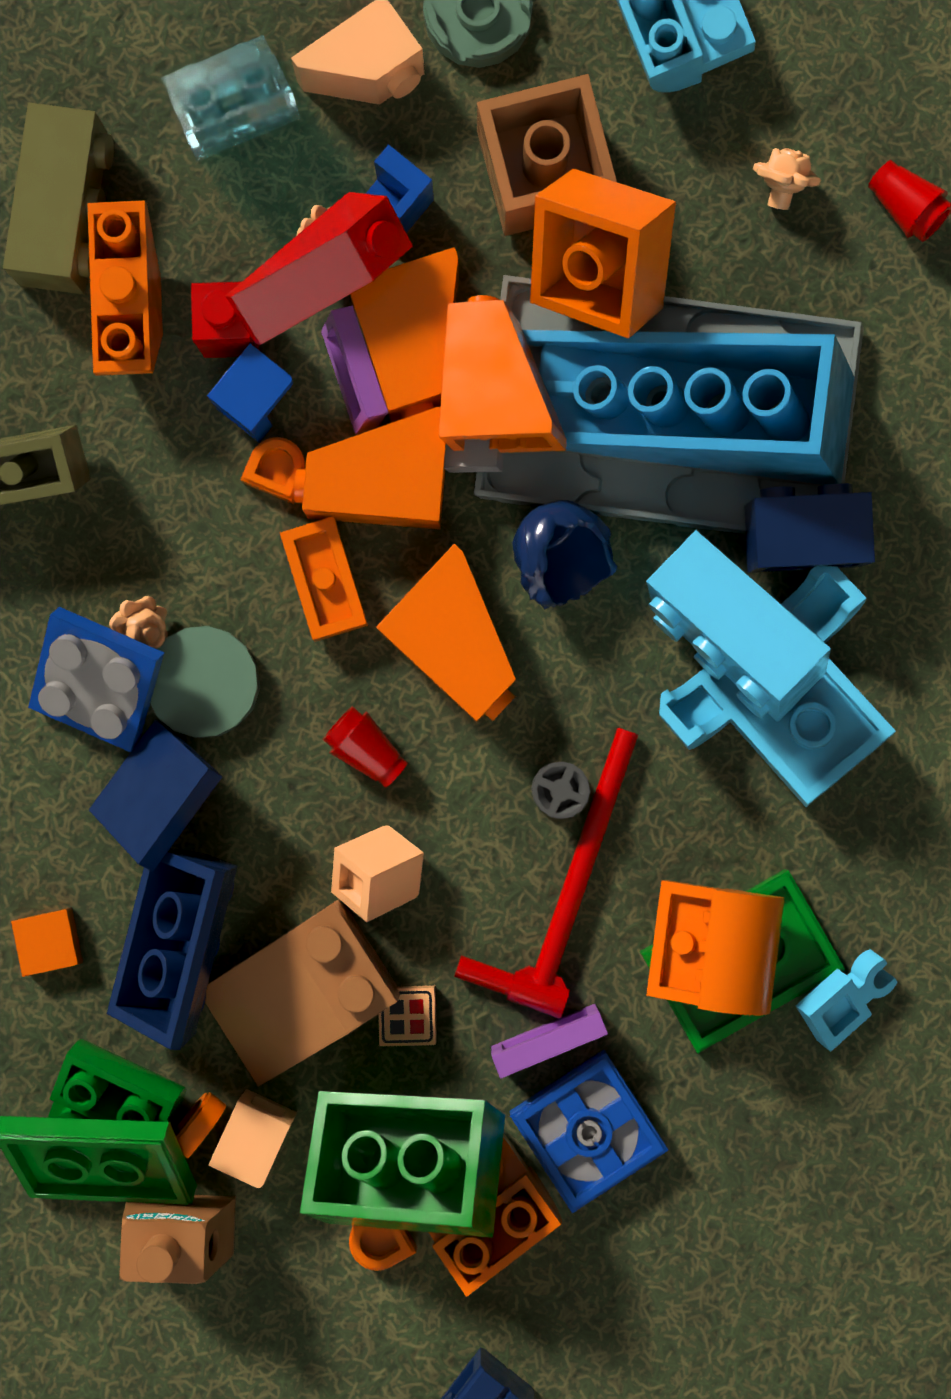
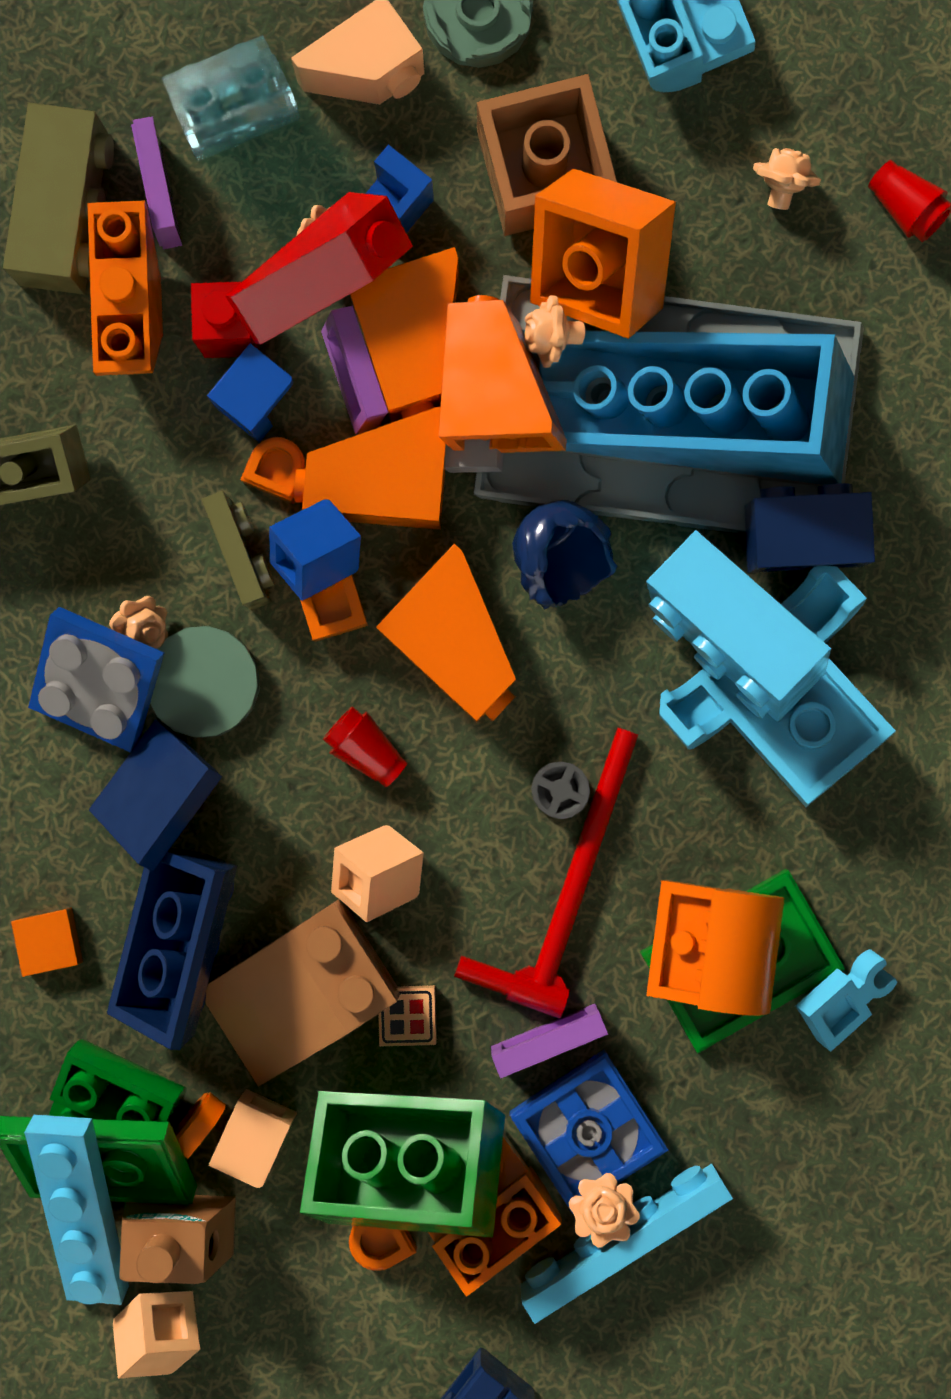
none -> medium azure plate [24,1114,129,1305]
none -> light nougat panel [113,1291,200,1379]
none -> medium lavender tile [131,116,182,249]
none -> olive plate [201,490,275,610]
none -> blue panel [269,499,361,601]
none -> medium azure plate [521,1164,733,1324]
none -> light nougat plant [524,295,585,368]
none -> light nougat plant [568,1173,640,1248]

